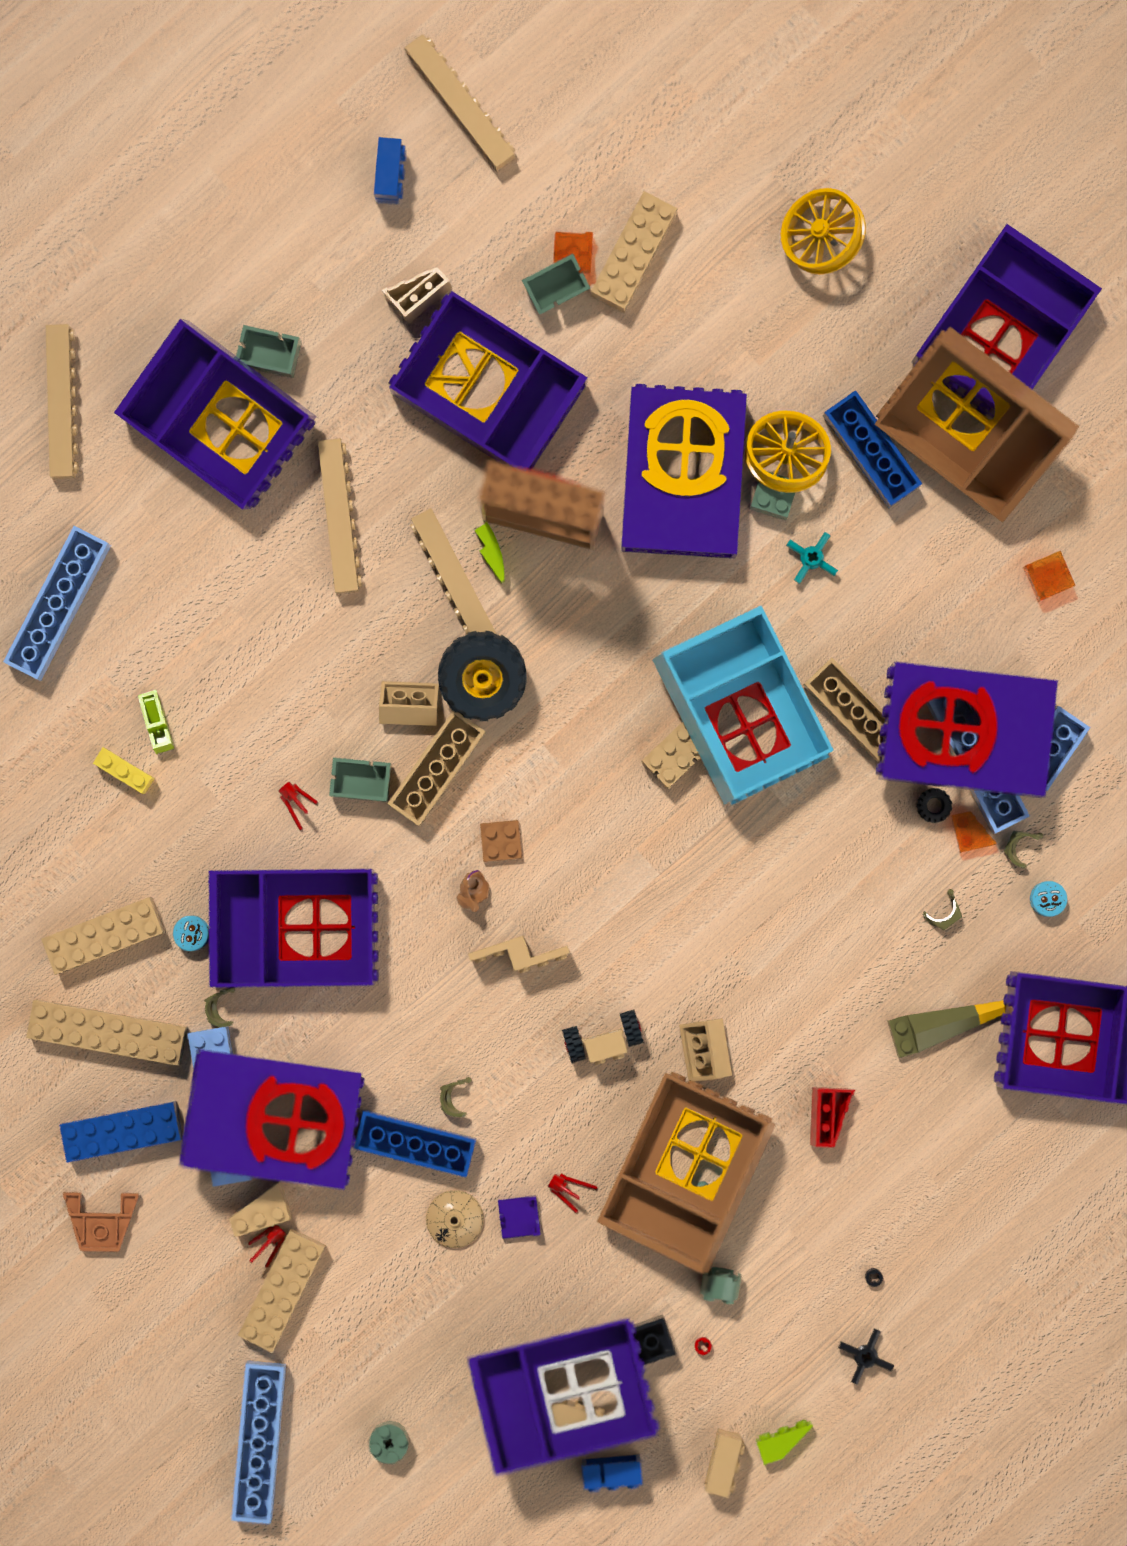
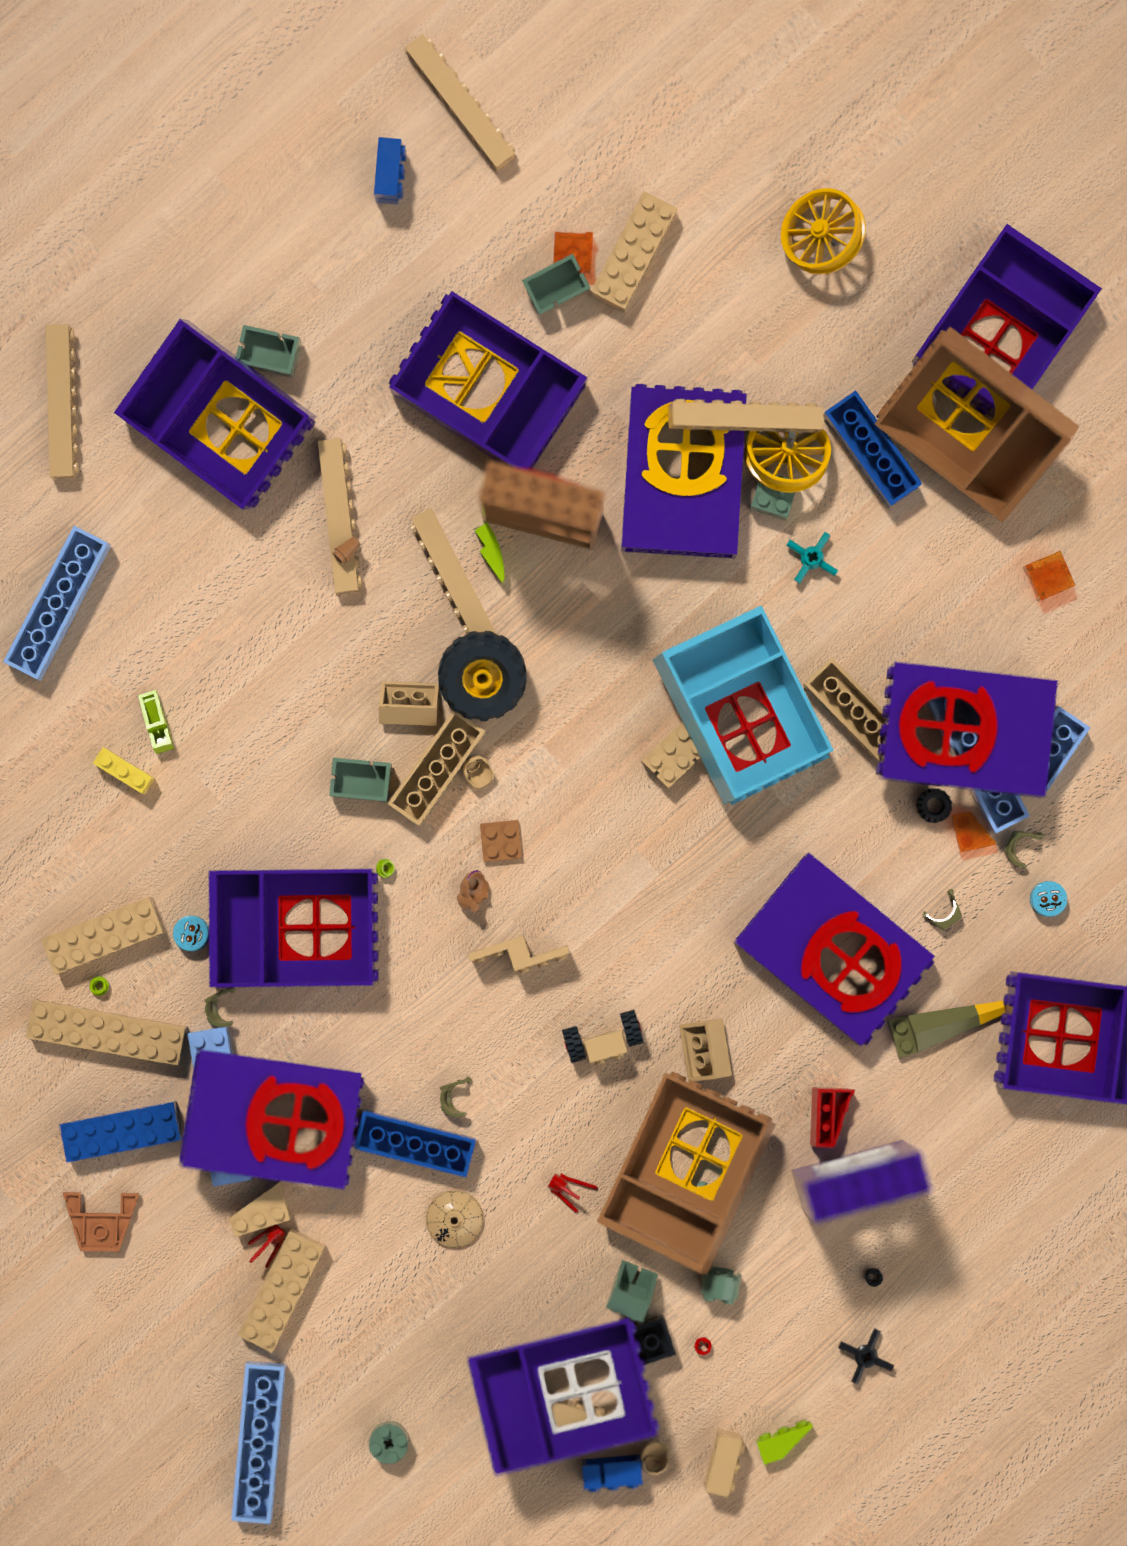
red plant [278,781,318,830] -> none
tan wedge [381,267,452,324] -> none
dark purple piece [498,1195,541,1239] -> none
none -> lime plate [89,976,109,996]
none -> medium nougat cone [332,536,361,564]
none -> lime plate [376,859,395,878]
none -> tan hair [463,755,494,789]
none -> sand green piece [606,1260,658,1322]
none -> tan hair [640,1441,669,1475]
none -> tan brick [668,399,824,433]
none -> dark purple panel [733,852,935,1046]
none -> dark purple panel [792,1140,932,1223]

